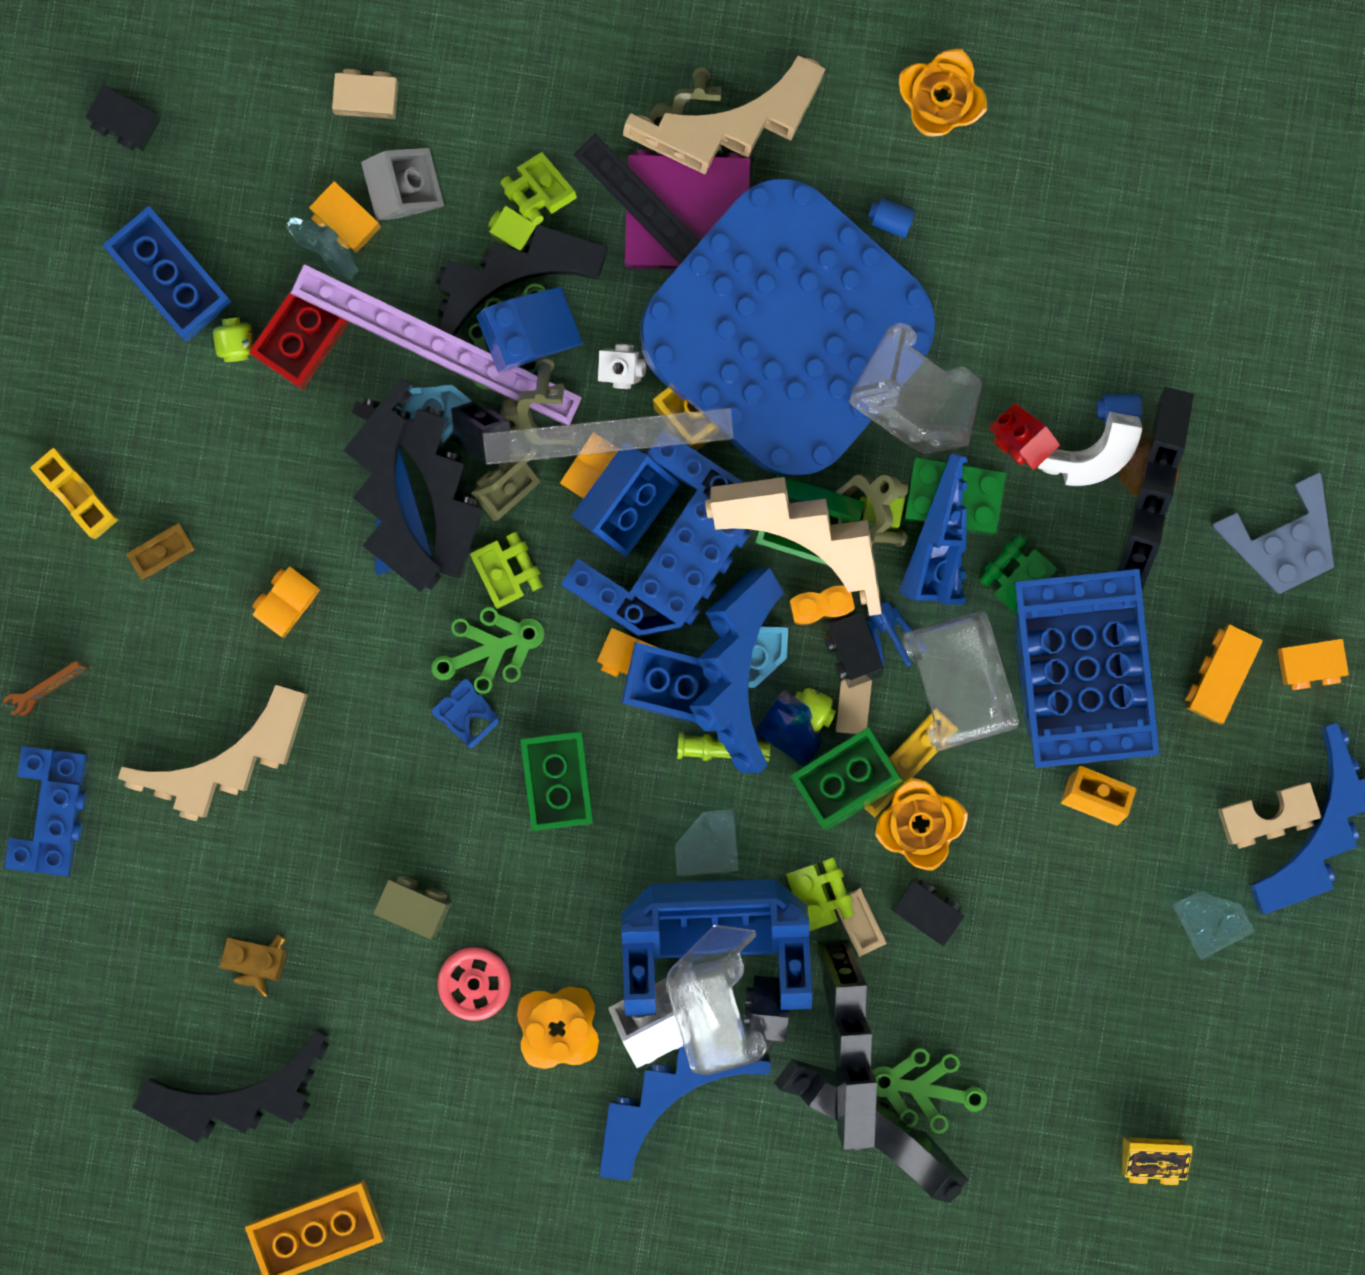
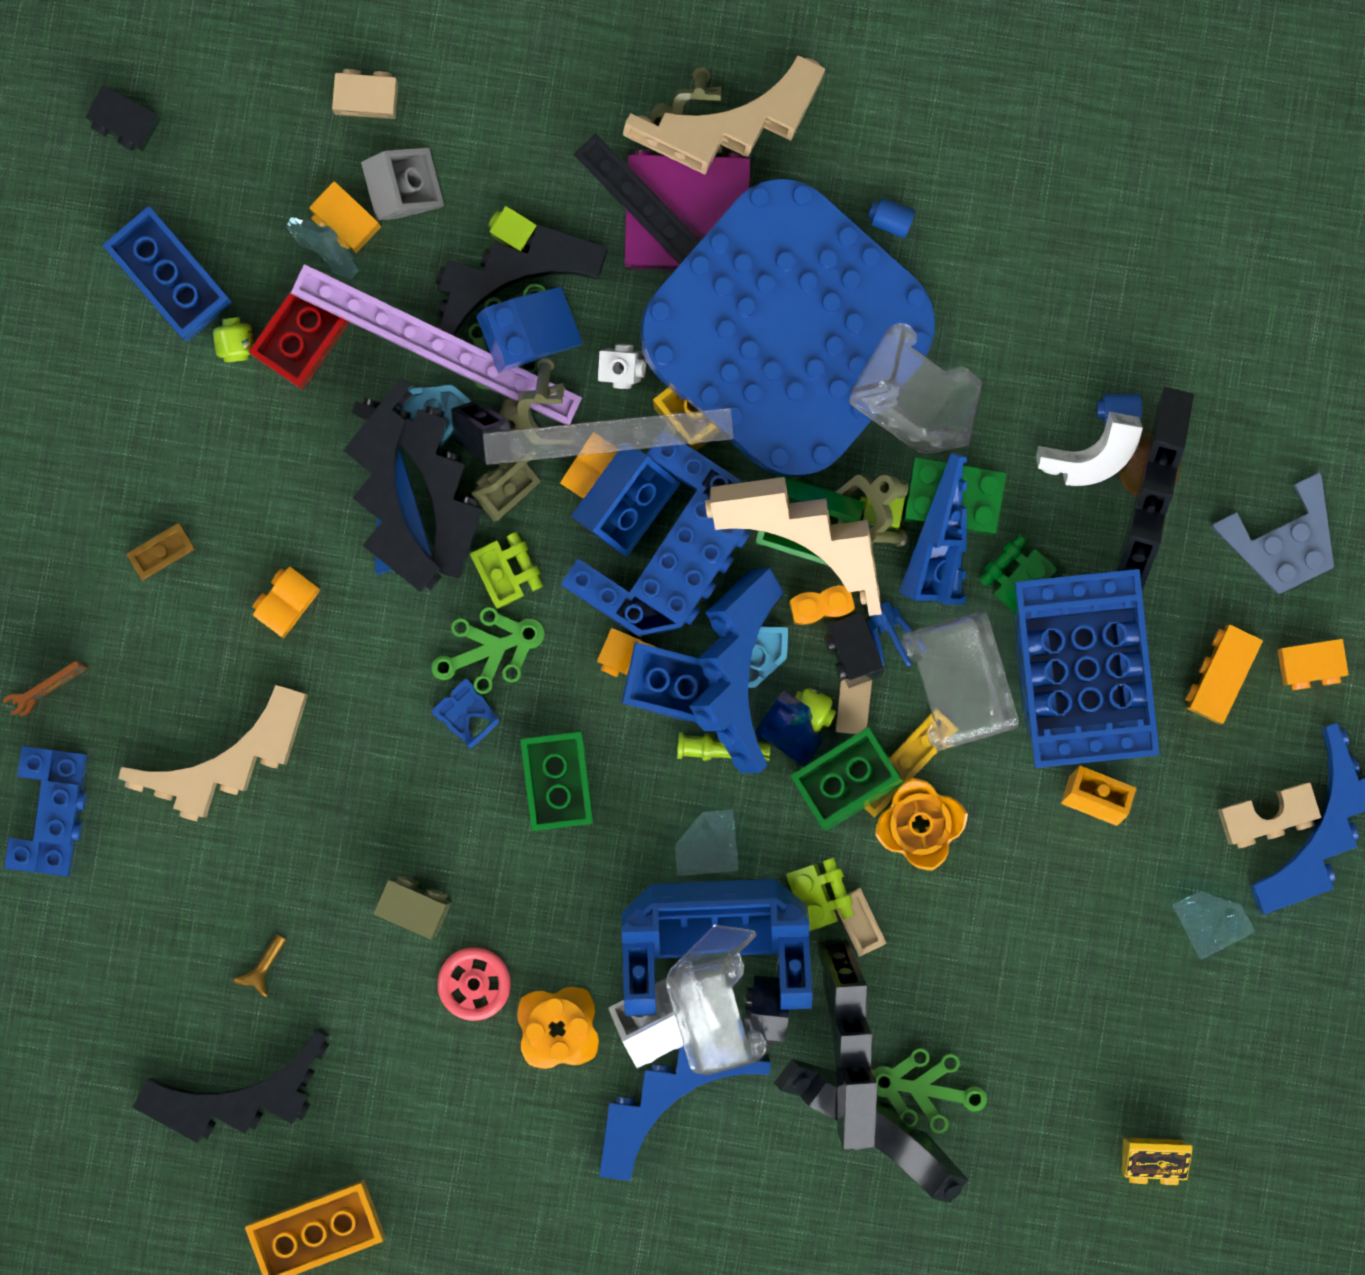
yellow arch [30,448,119,540] -> none
pearl gold plate [219,938,287,982] -> none
lime plate [500,152,577,225] -> none
black brick [891,879,965,947] -> none
light orange brick [899,49,987,137] -> none
red brick [988,403,1060,470] -> none

